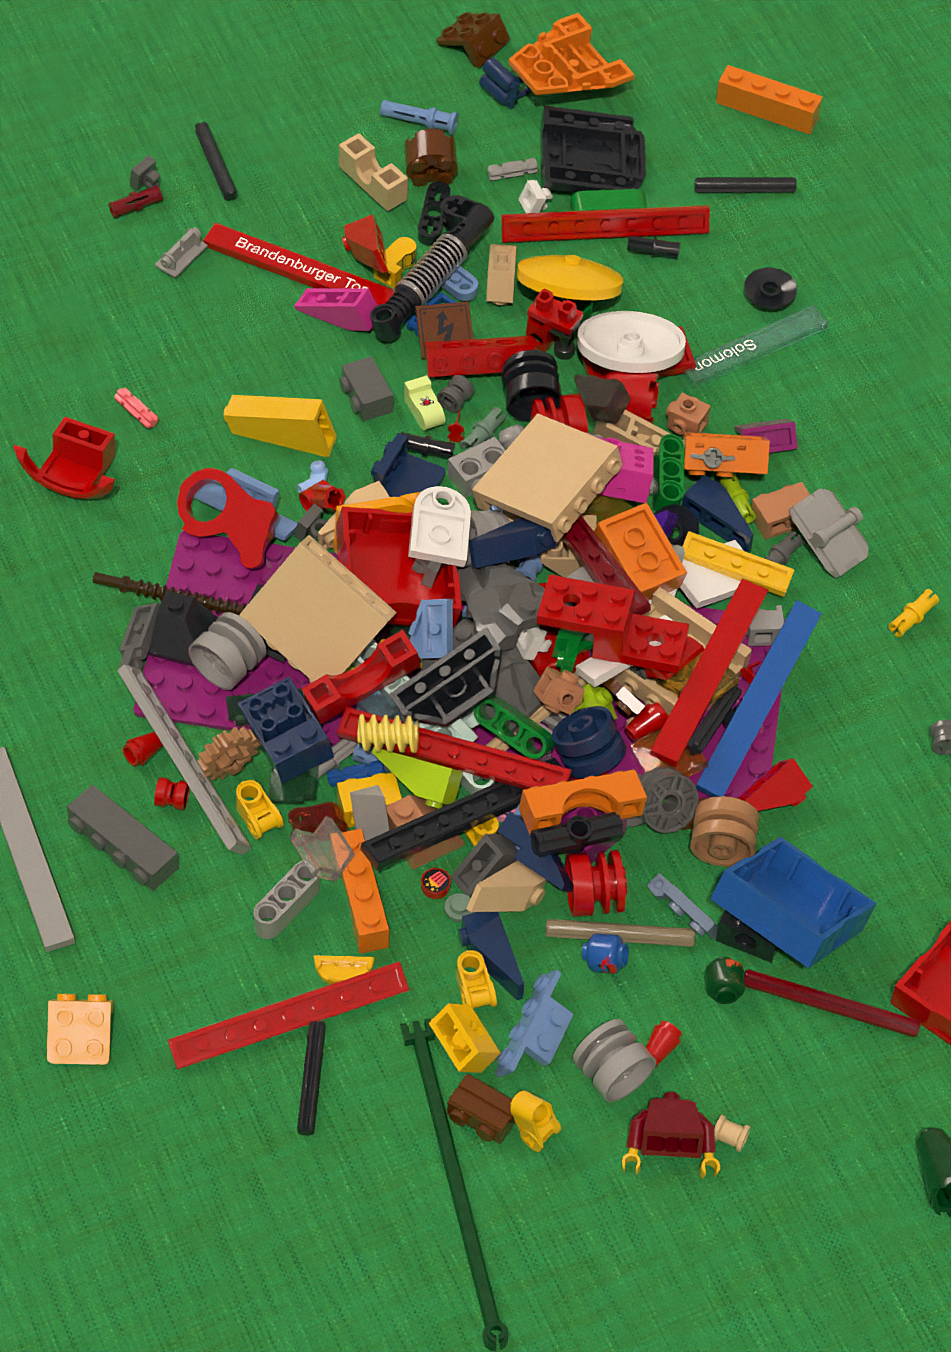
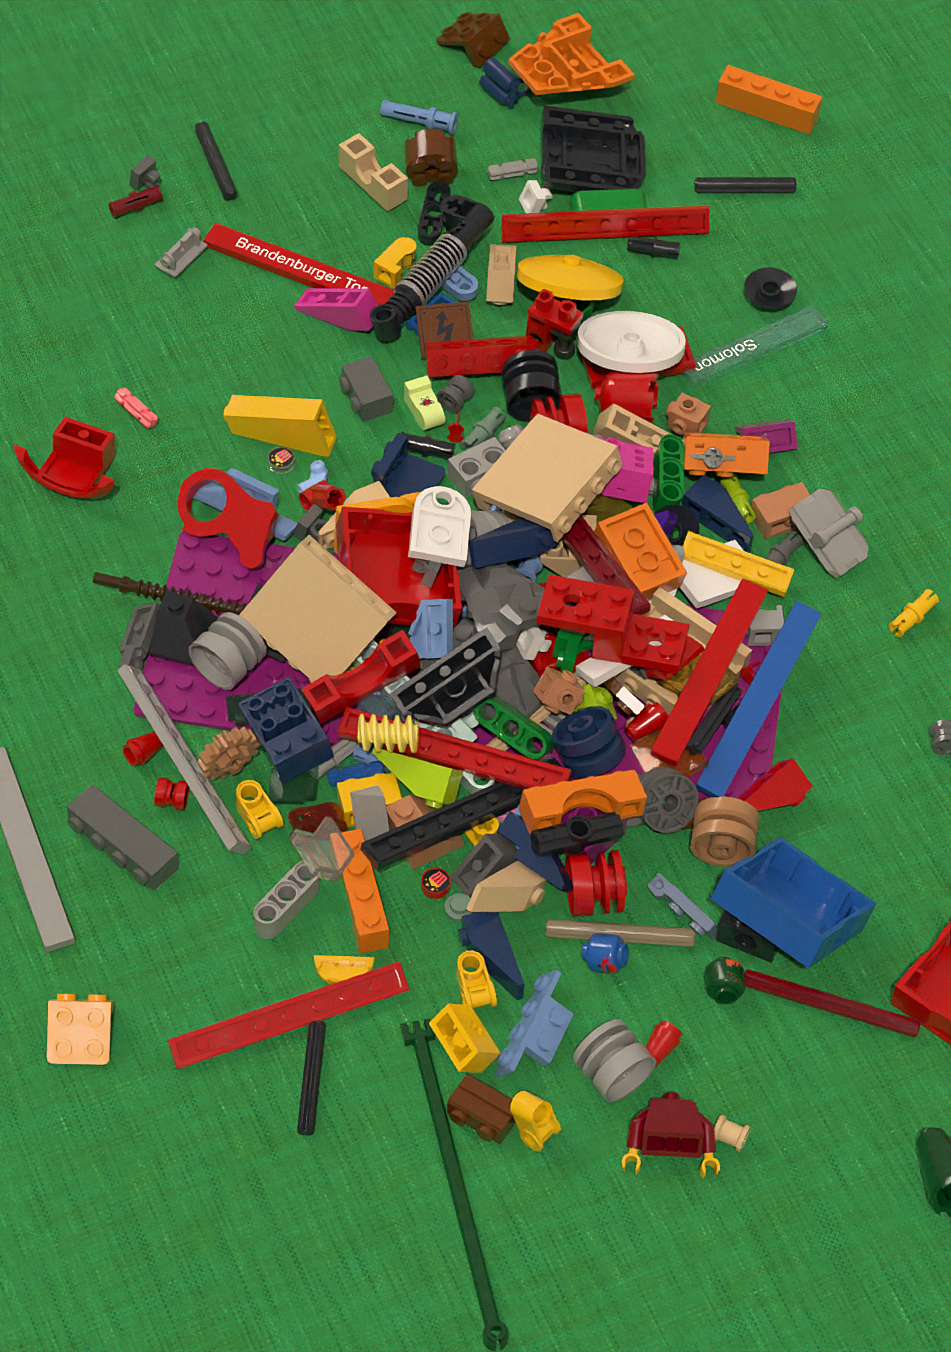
red slope [342,214,388,273] -> none
clear smoke slope [574,374,631,424] -> none
none -> tile [267,447,295,474]

